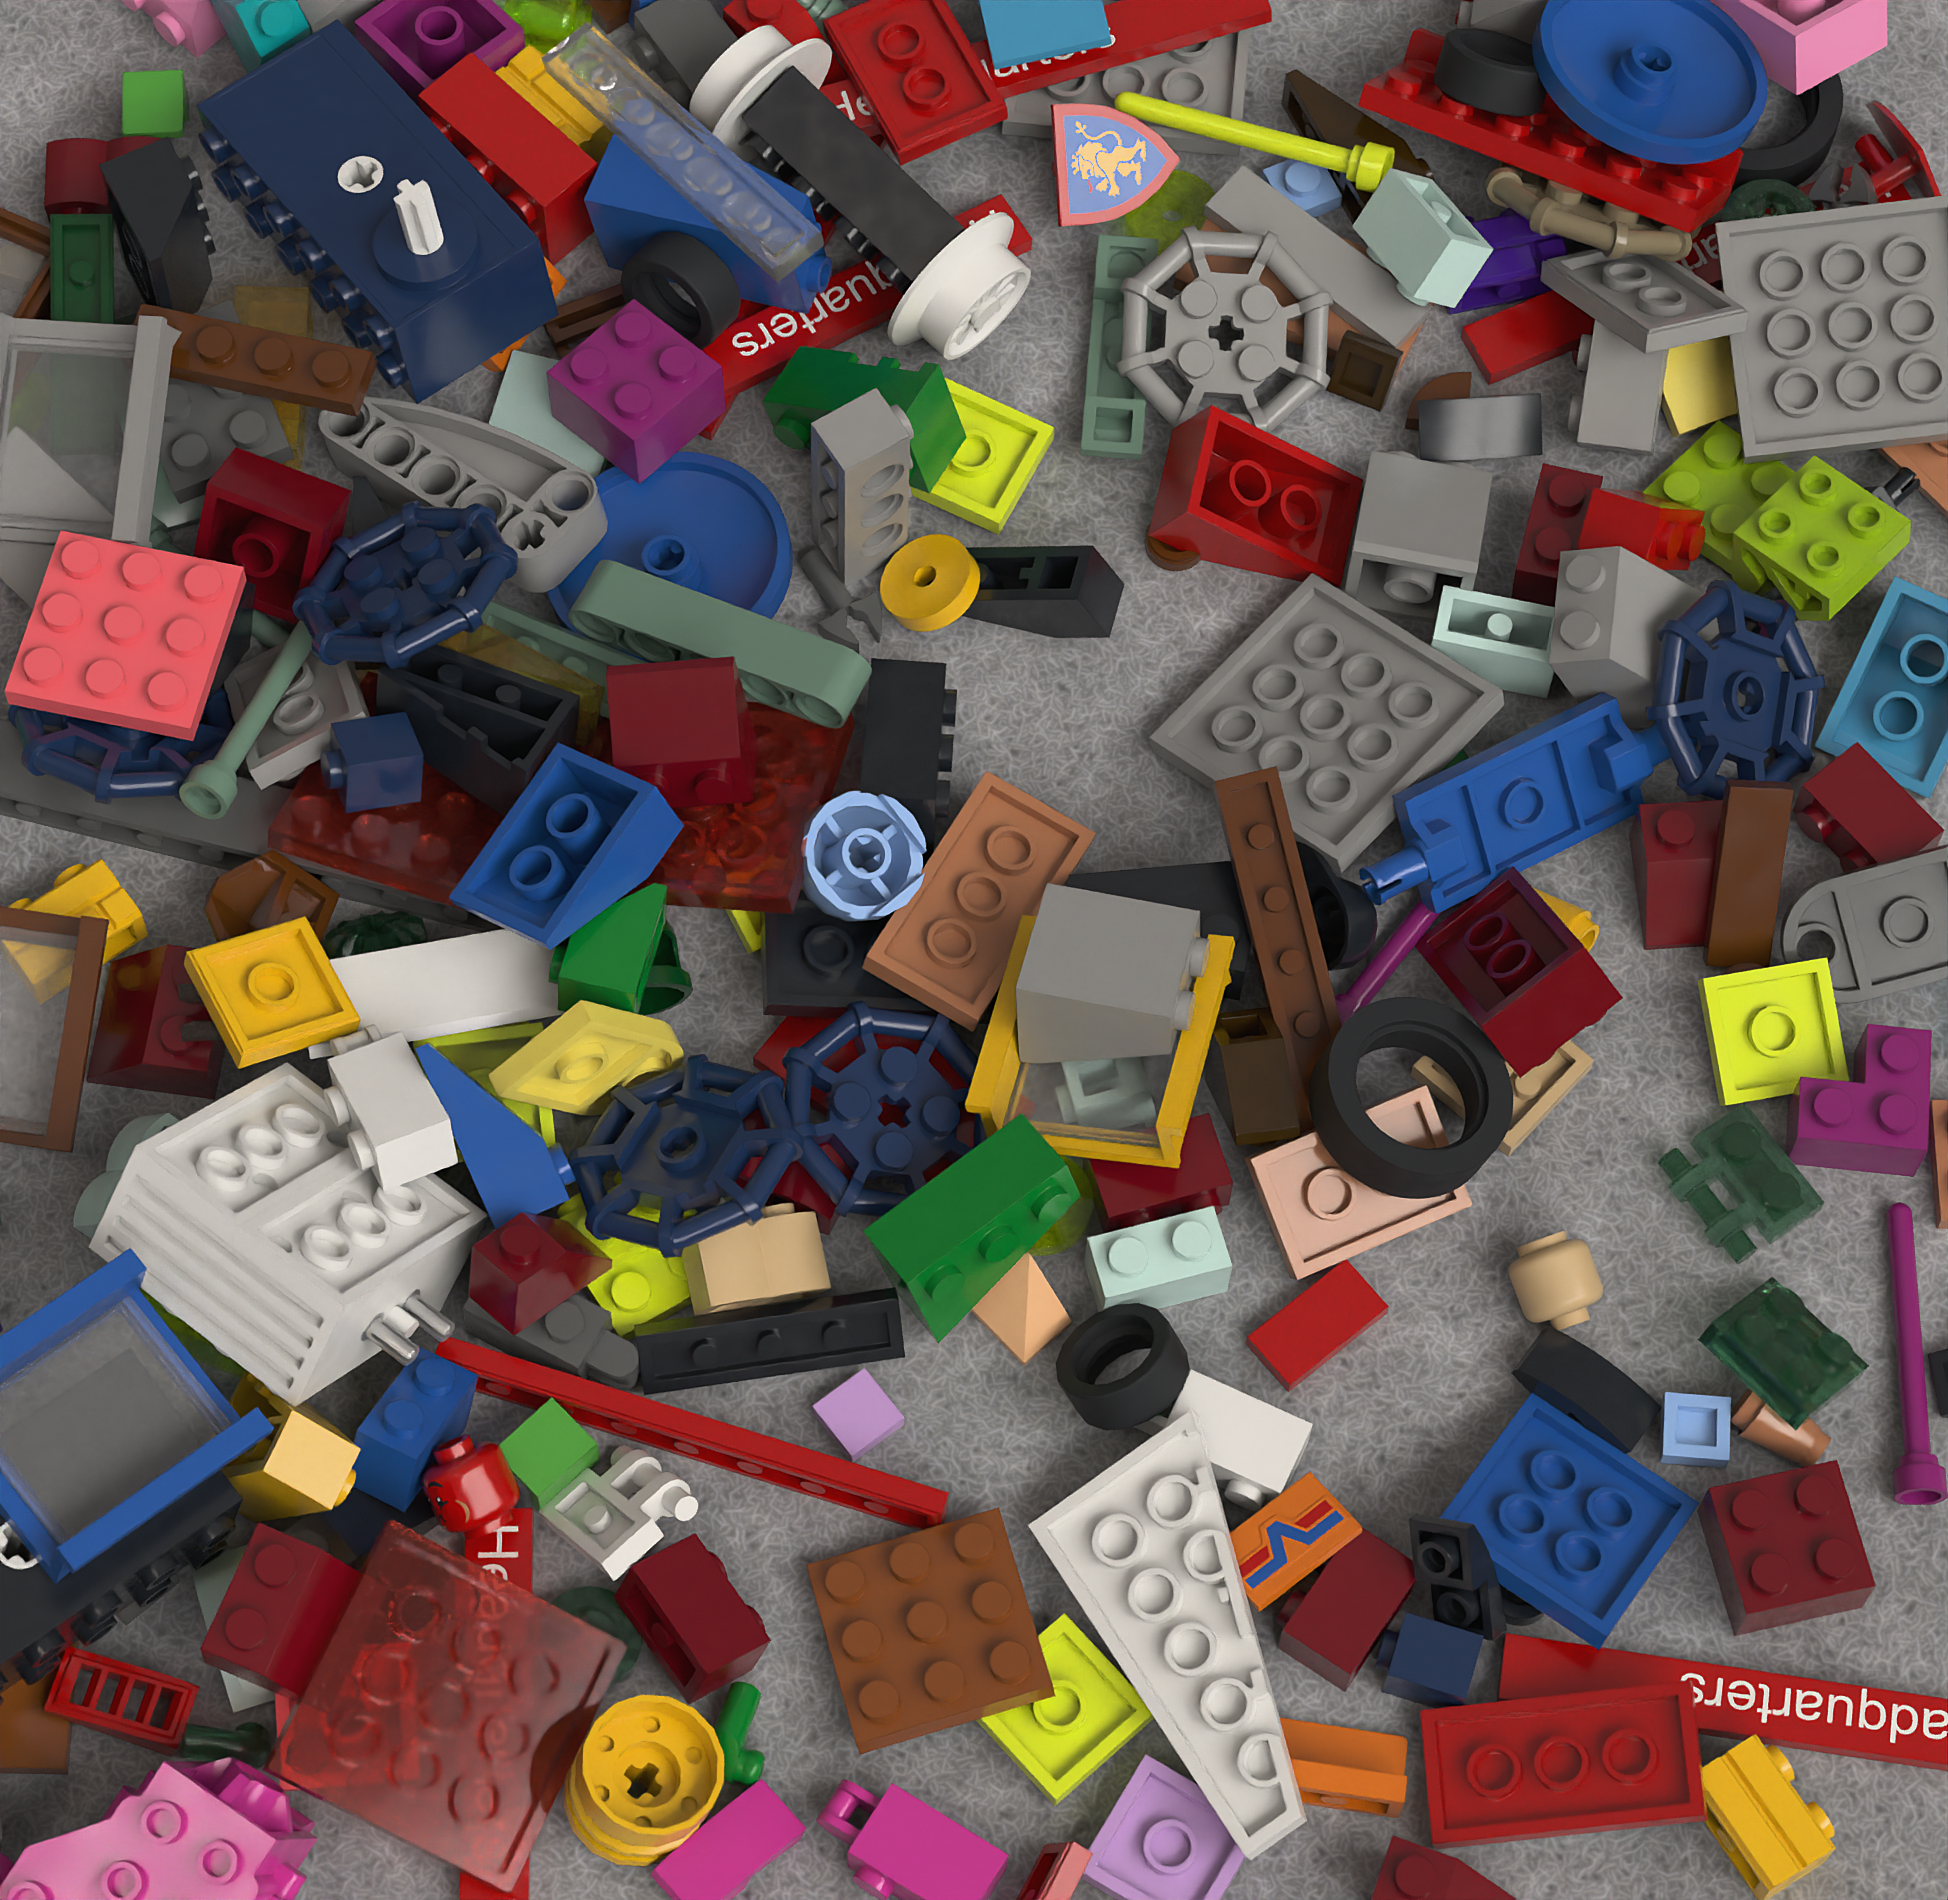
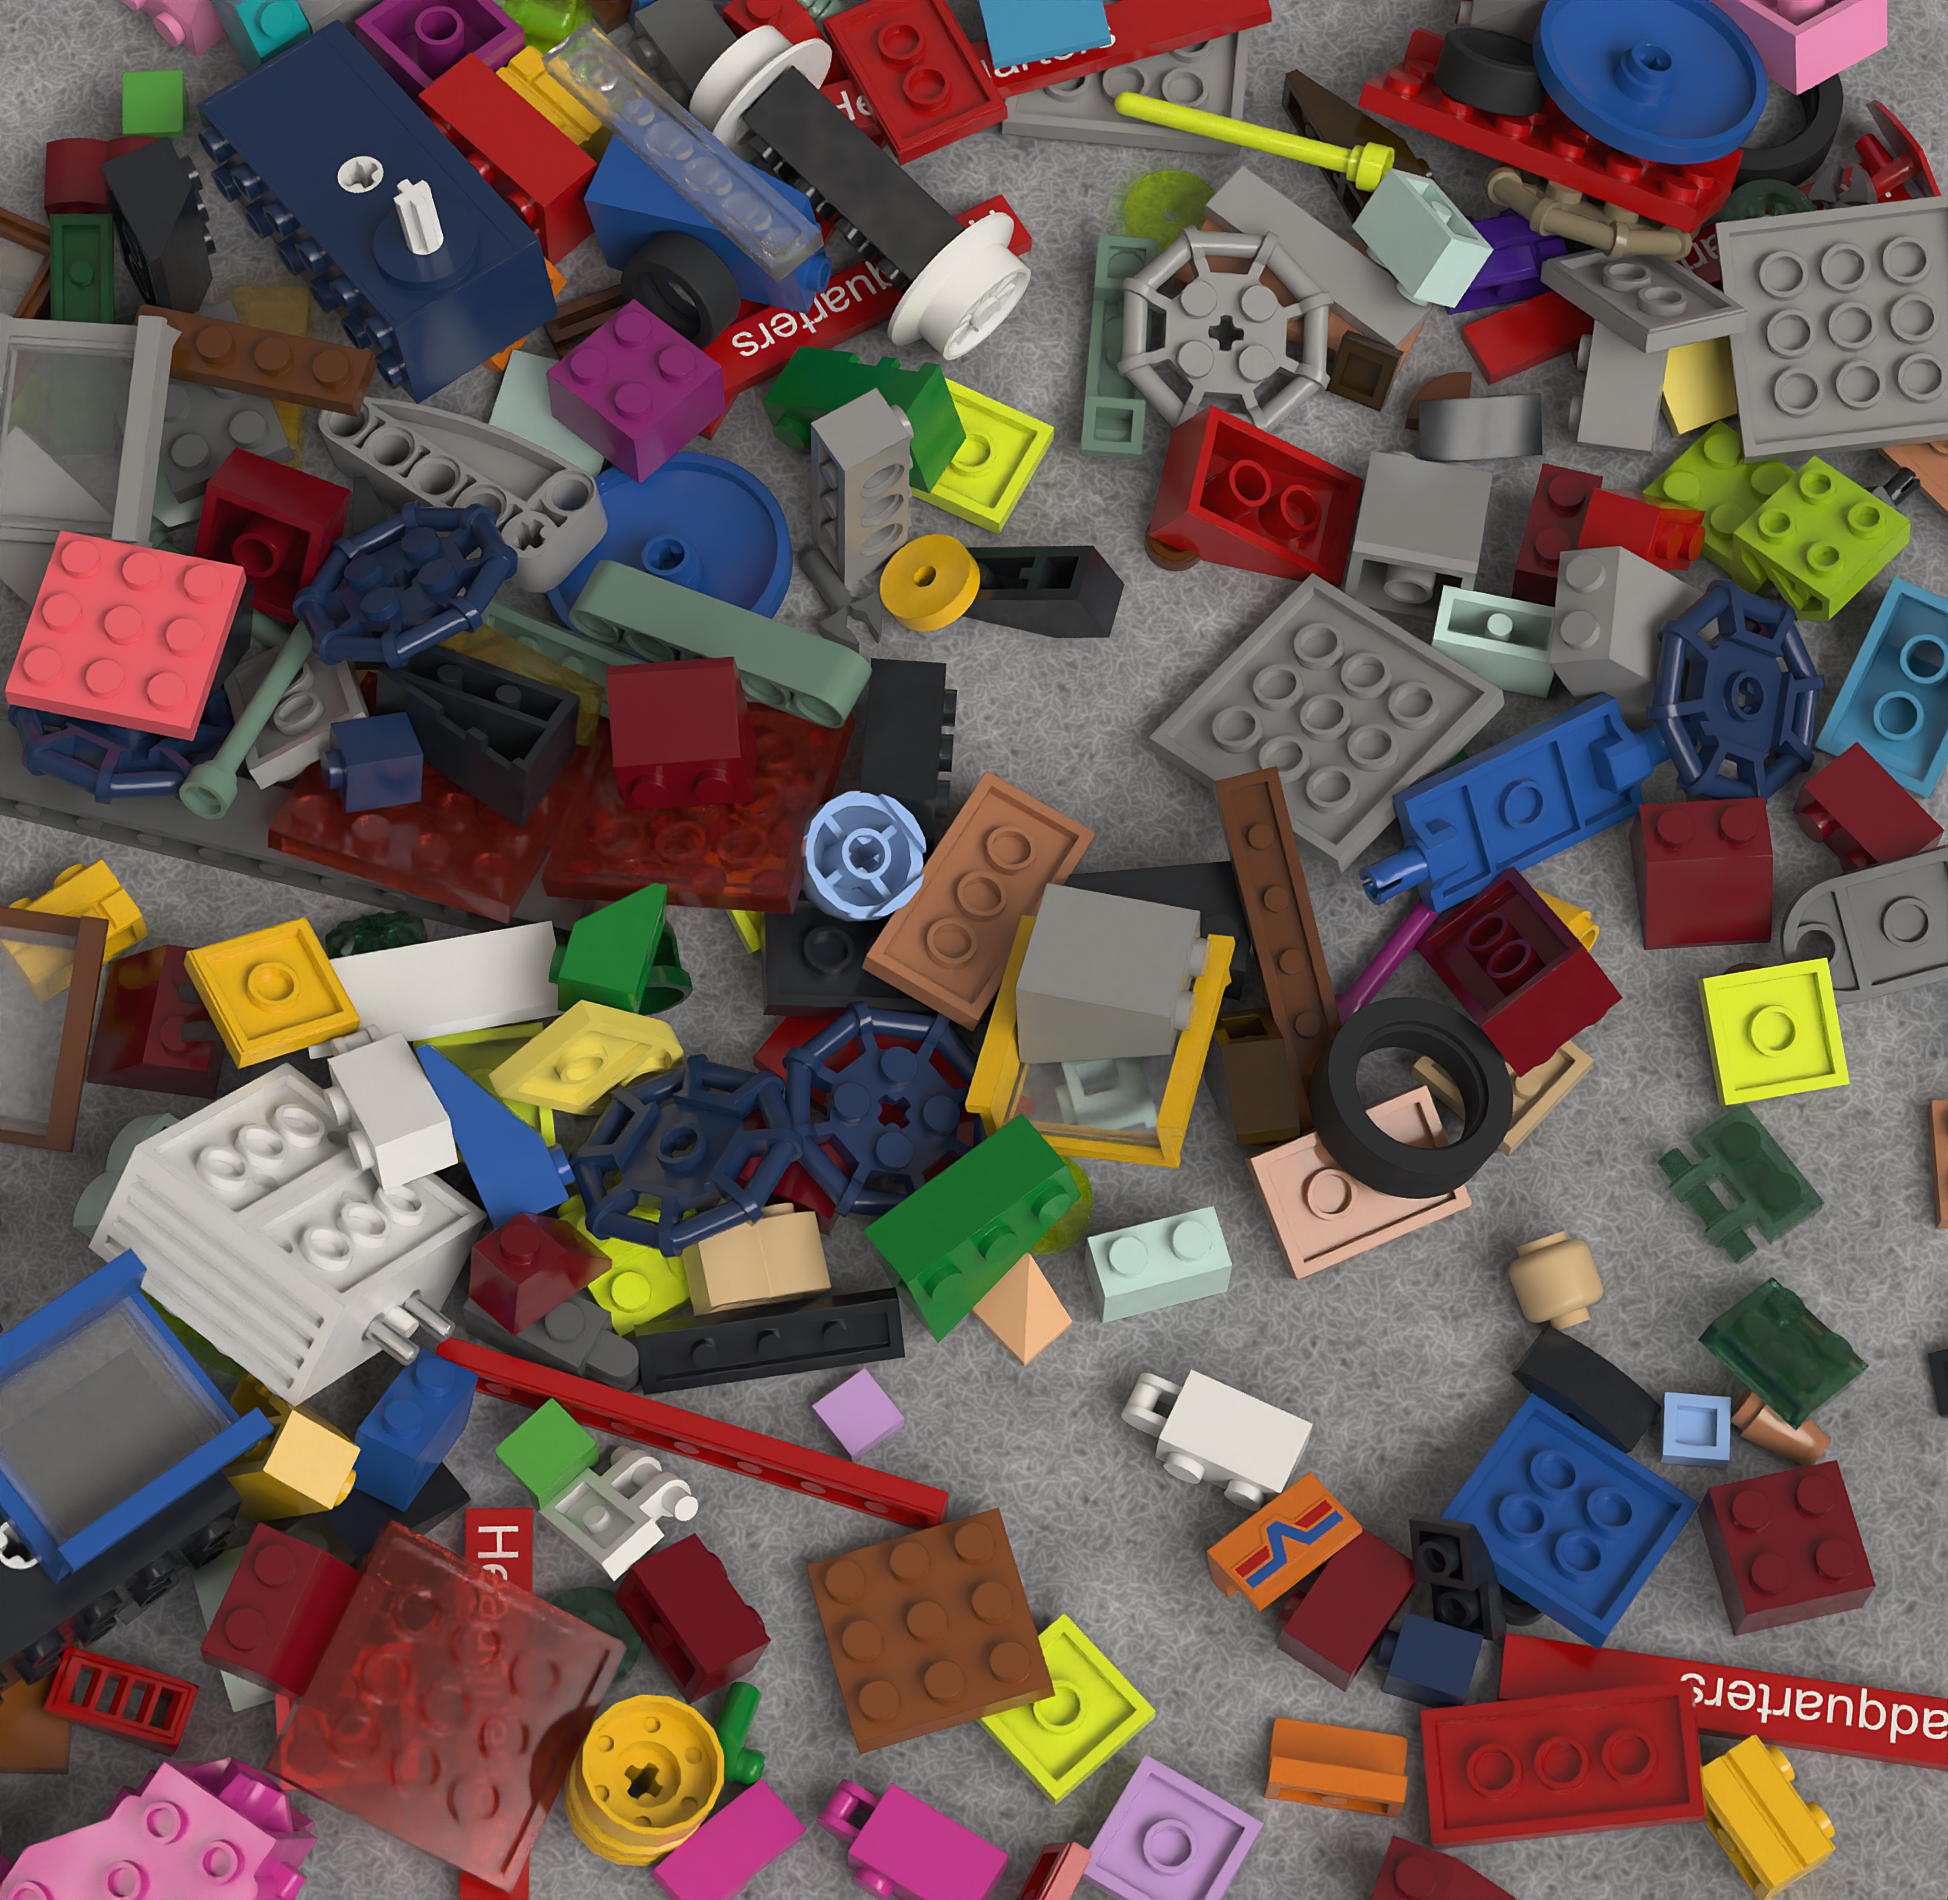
clear green arm [180,1722,272,1769] -> none
reddish brown slope [204,849,340,944] -> none
red head [421,1434,520,1540] -> none
blue slope [448,743,684,950] -> none
white wing [1028,1409,1307,1860] -> none
shield [1051,103,1181,227] -> none
black tyre [1056,1303,1190,1430] -> none
dark red brick [1082,1113,1233,1233] -> none
red tile [1245,1259,1389,1392] -> none
light blue plate [1261,159,1342,217] -> none
black cap [1296,841,1378,971] -> none
reddish brown tile [1702,779,1794,968] -> none
magenta brick [1785,1024,1932,1177] -> none
magenta piece [1886,1202,1948,1505] -> none

